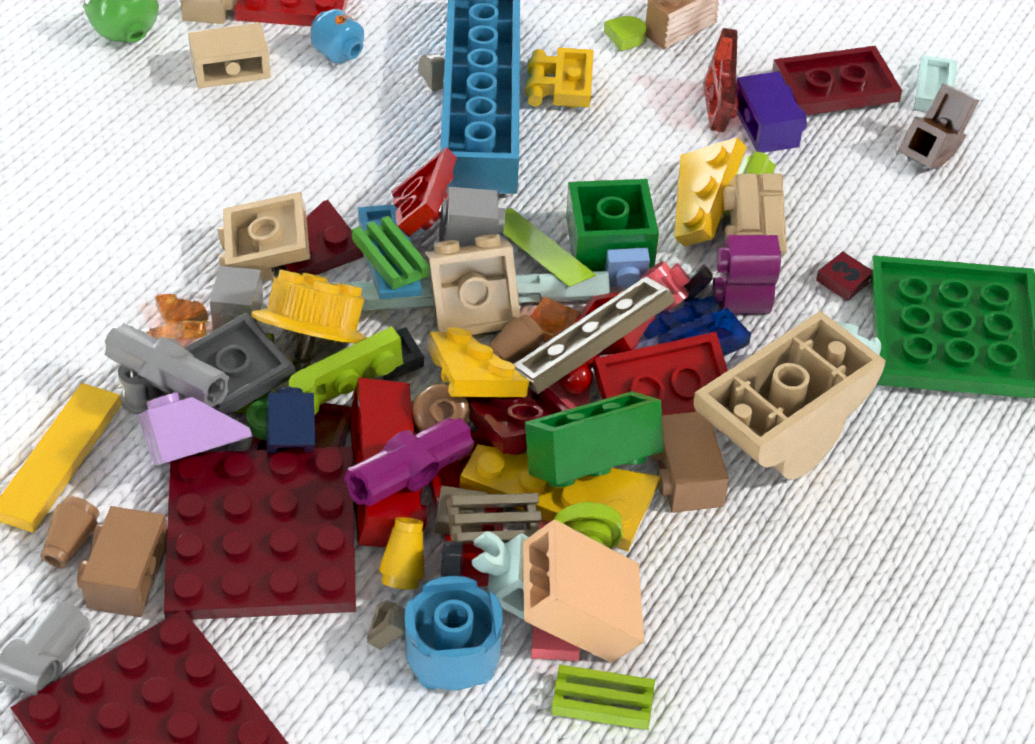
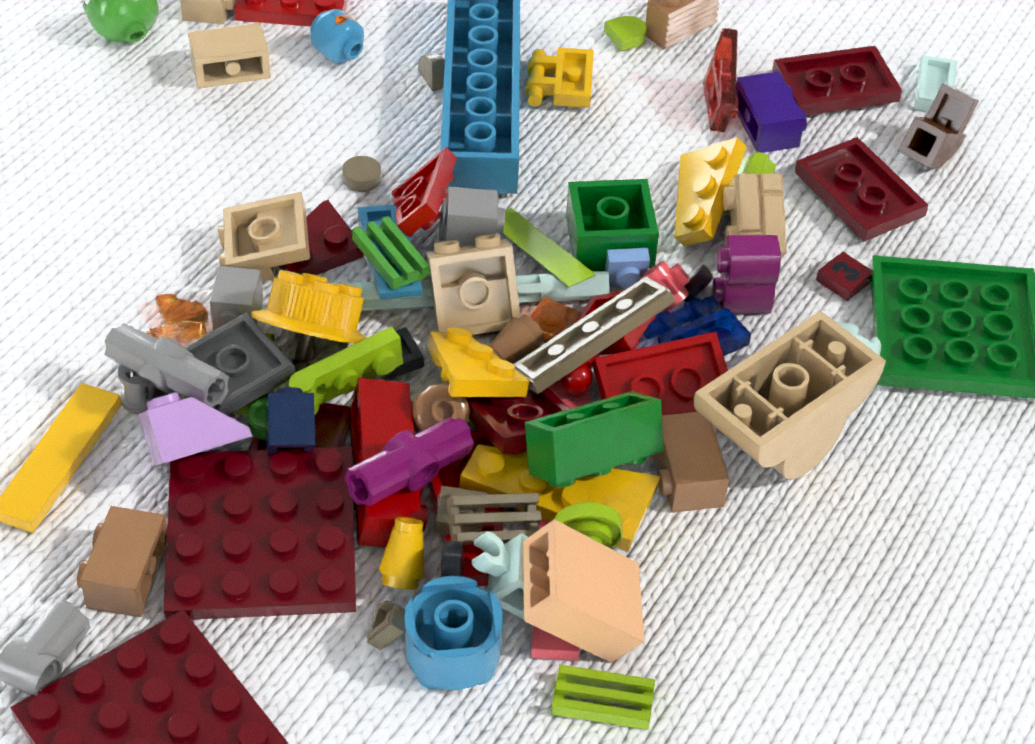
medium nougat cone [40,496,100,569] -> none
none -> dark tan tile [342,156,381,192]
none -> dark red plate [794,137,929,242]

